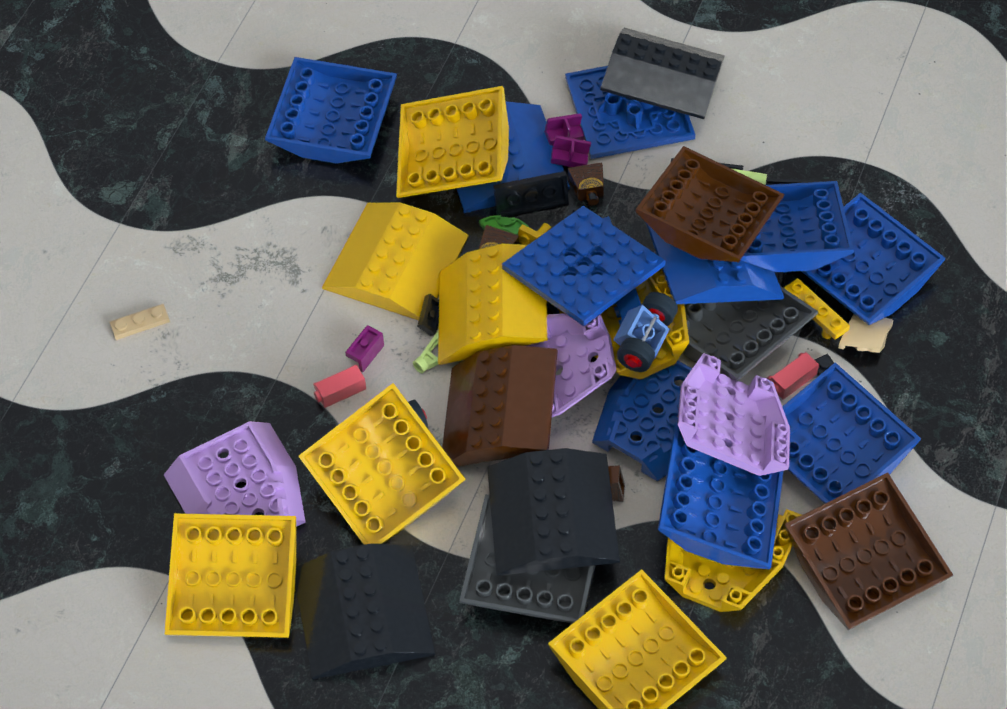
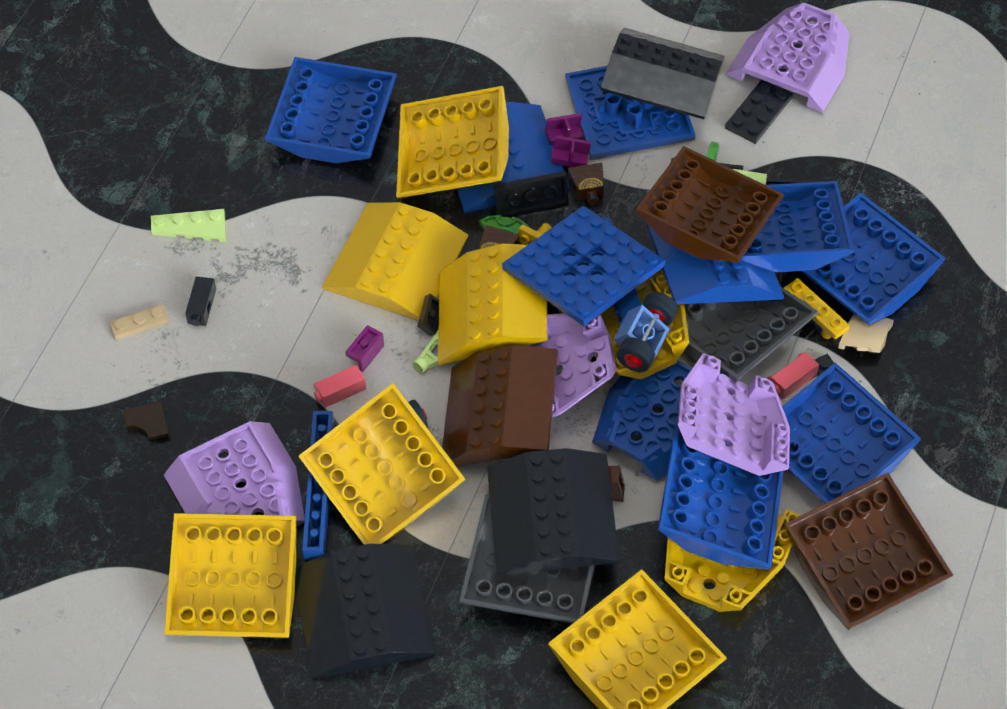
none -> dark brown tile [123,401,169,441]
none -> yellowish green wing [151,209,226,242]
none -> black brick [185,276,216,326]
none -> blue brick [302,411,335,562]
none -> bright green tile [707,141,719,161]
none -> black plate [725,79,793,144]
none -> lavender wedge [726,2,849,113]

